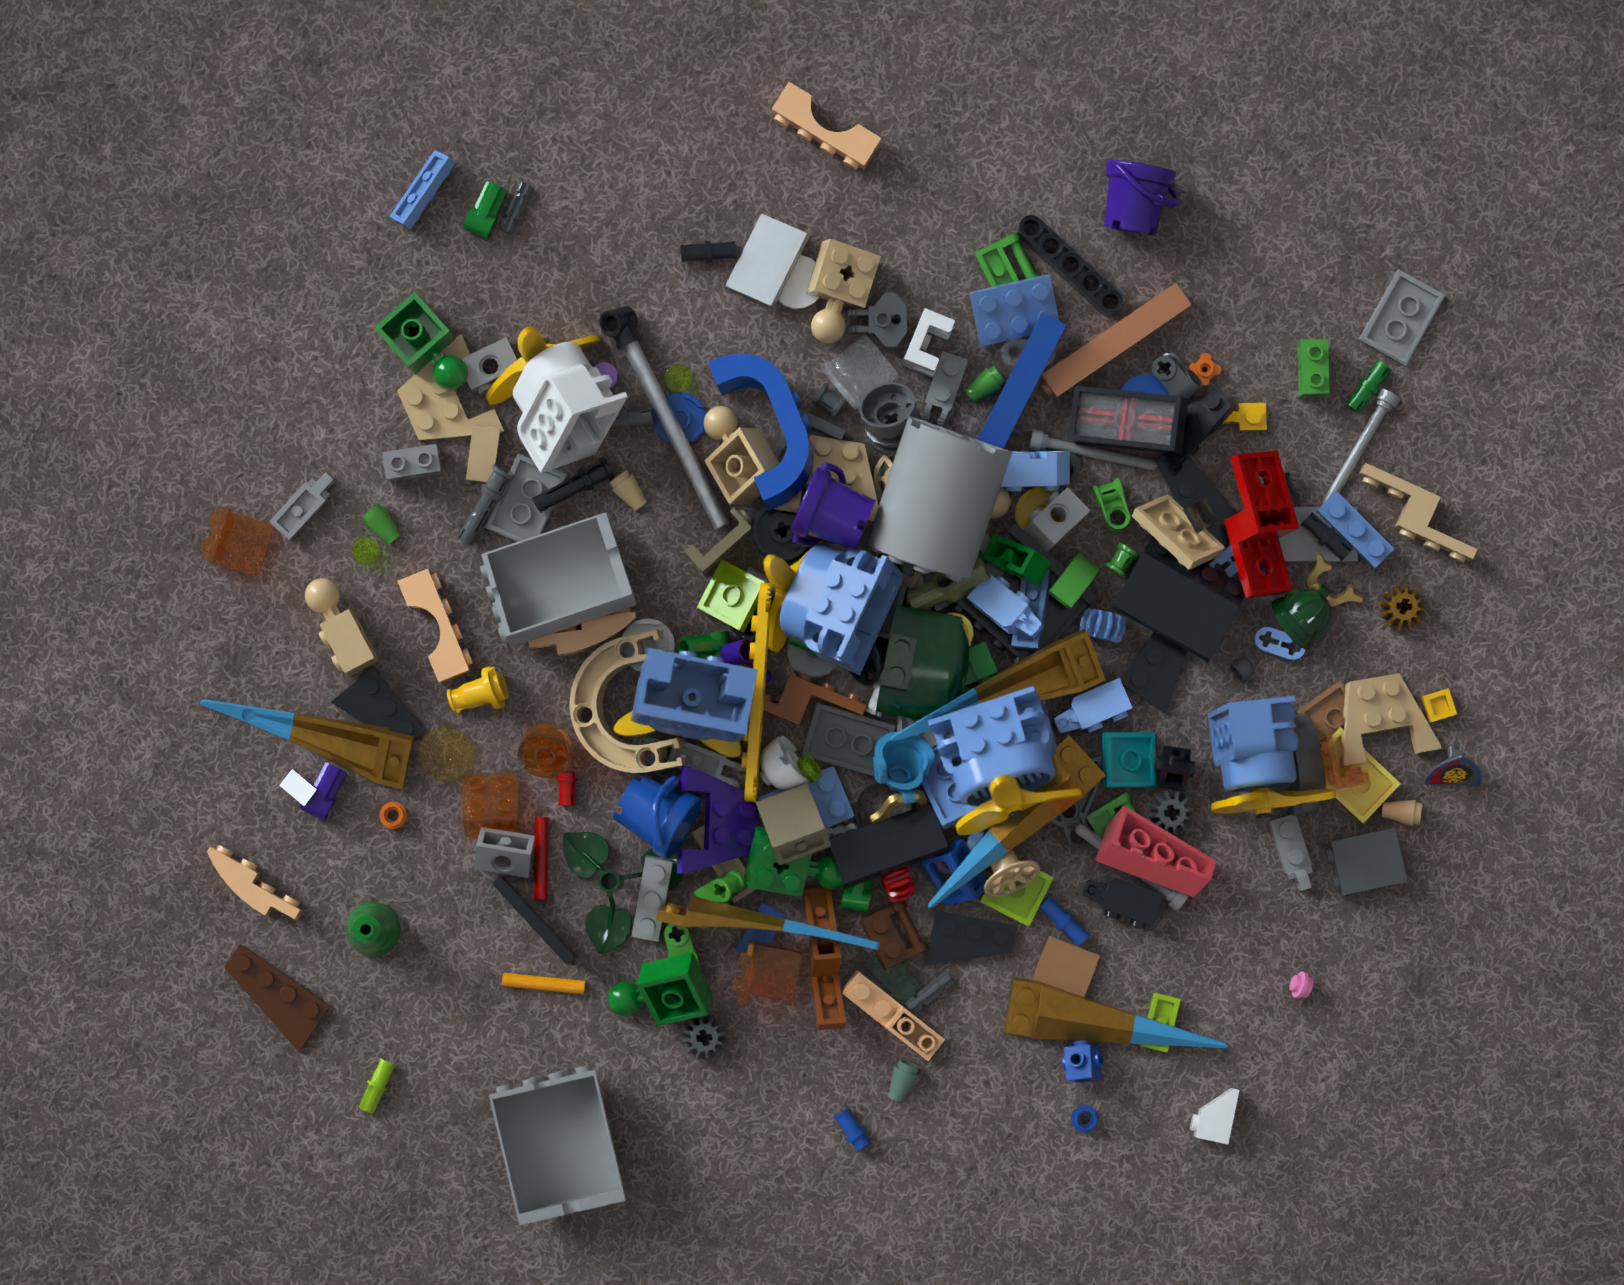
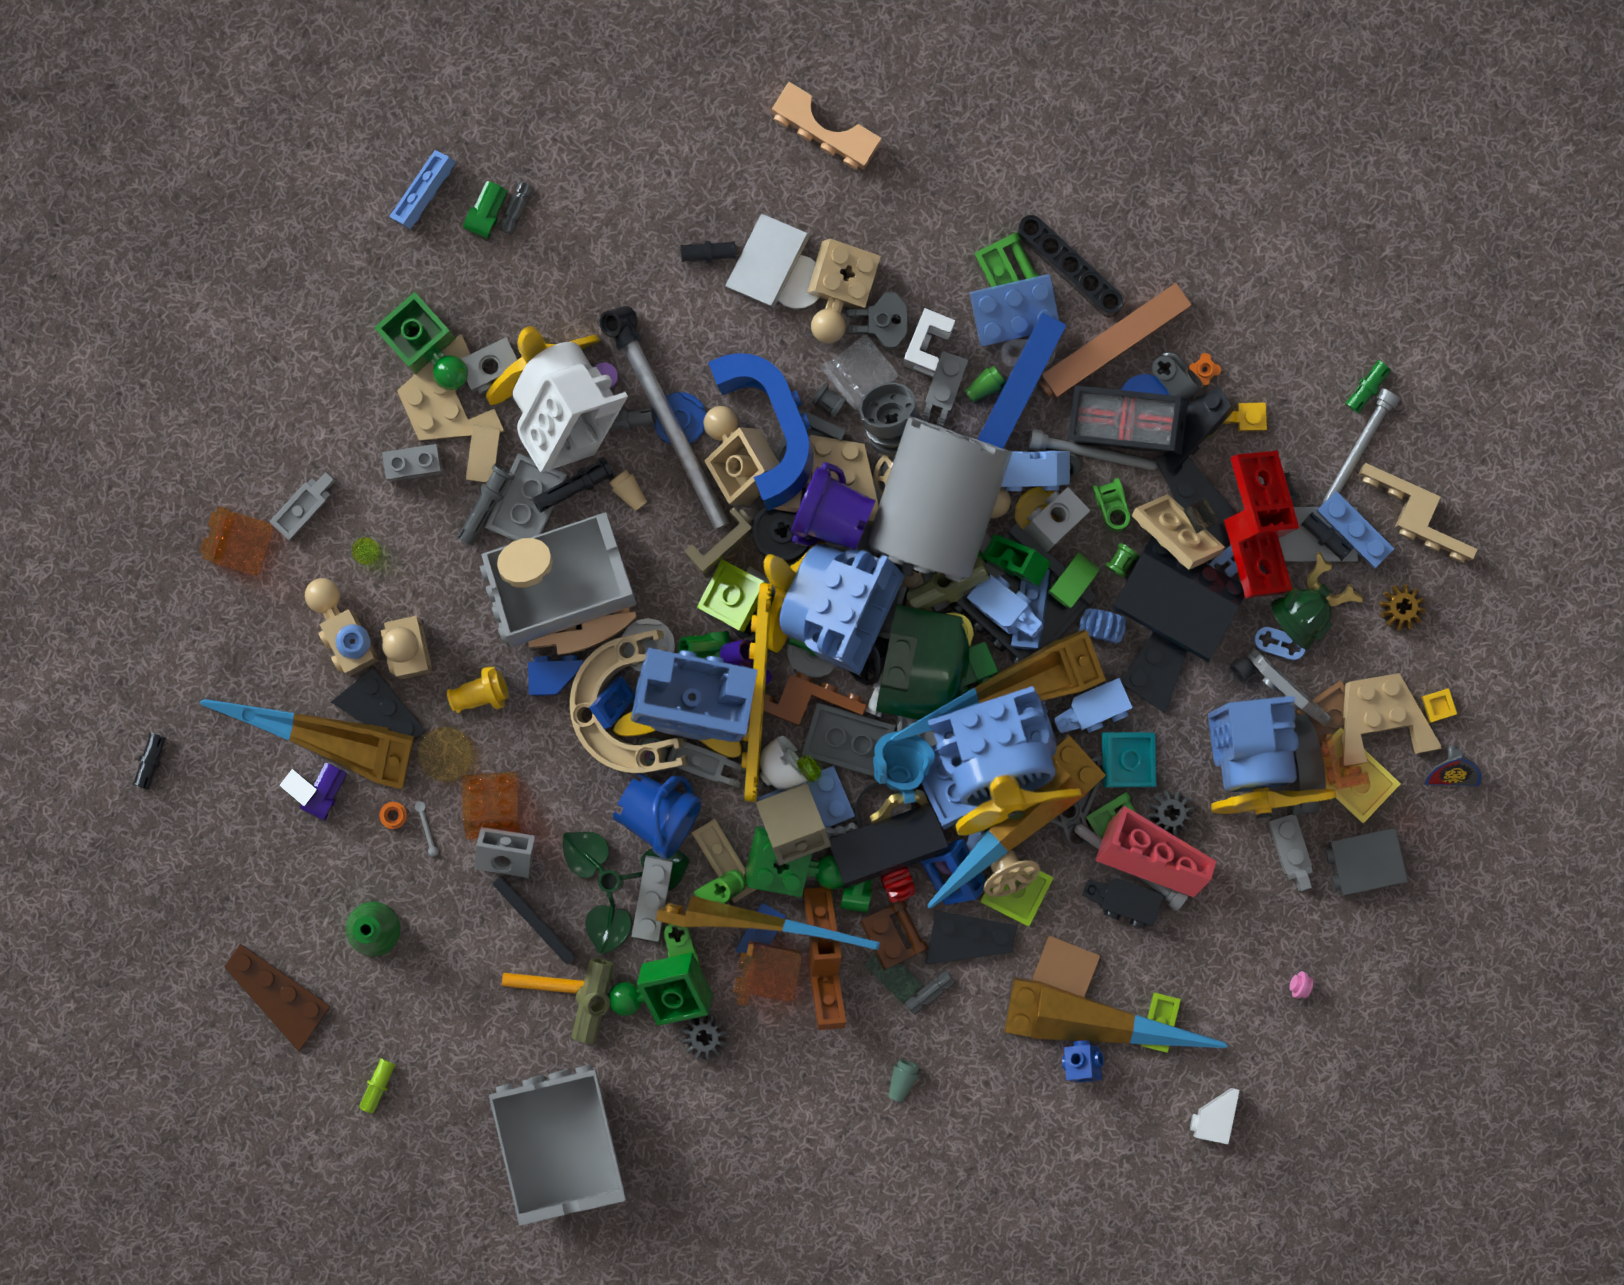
light nougat slope [207,845,303,919] -> none
bright green cone [362,503,401,545] -> none
light nougat arch [398,569,473,684] -> none
clear orange cylinder [518,722,573,778] -> none
red piece [534,817,549,900] -> none
red pin [556,773,578,806] -> none
clear neon green tile [664,365,692,393] -> none
dark purple wing [677,766,758,874] -> none
blue pin [834,1108,871,1152] -> none
light nougat slope [841,970,945,1061] -> none
blue pin [1039,896,1090,946] -> none
blue plate [1071,1105,1099,1133] -> none
dark purple piece [1103,159,1181,236] -> none
black brick [1154,746,1195,792] -> none
bright green brick [1297,339,1329,398] -> none
light grey tile [1358,269,1446,367] -> none
tan cone [1382,800,1422,827] -> none
none -> black pin [132,732,166,790]
none -> medium blue plate [336,624,371,659]
none -> tan brick [381,616,433,679]
none -> light grey hinge [415,801,439,857]
none -> tan tile [497,538,553,588]
none -> blue slope [528,655,584,696]
none -> olive piece [571,957,614,1044]
none -> blue plate [589,675,635,729]
none -> light grey wing [1247,648,1333,727]

